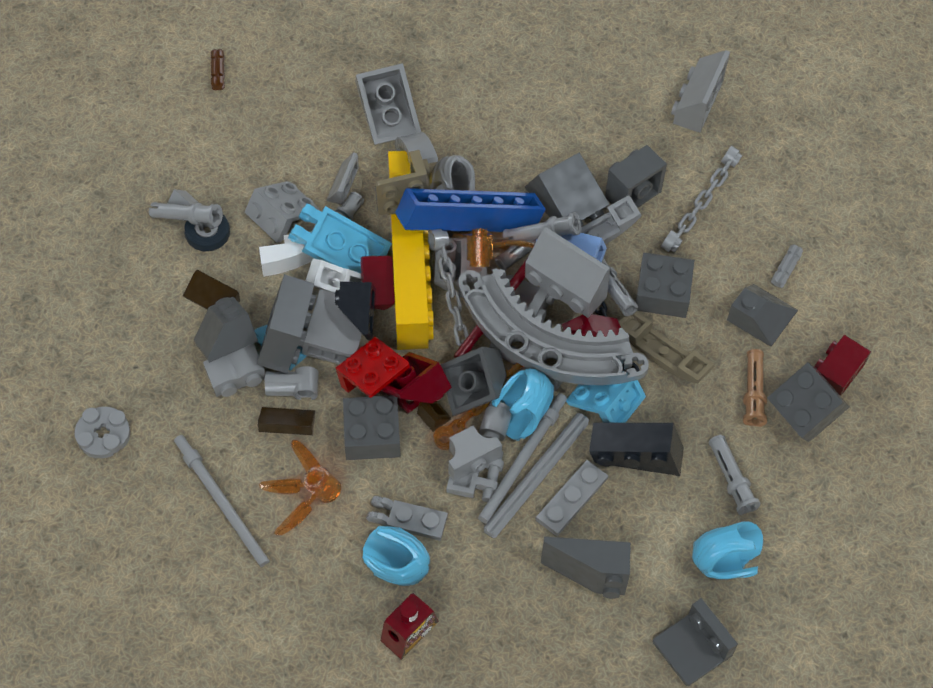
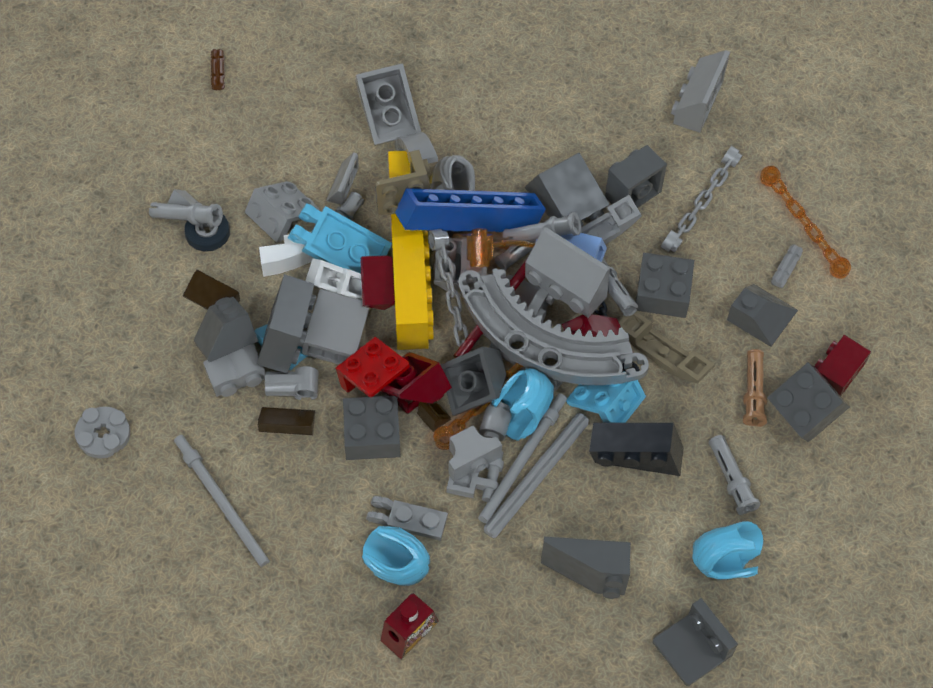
clear orange plant [259,440,341,535] -> none
black slope [335,281,376,340] -> none
light grey plate [536,460,609,536] -> none
none -> clear orange piece [760,166,851,279]

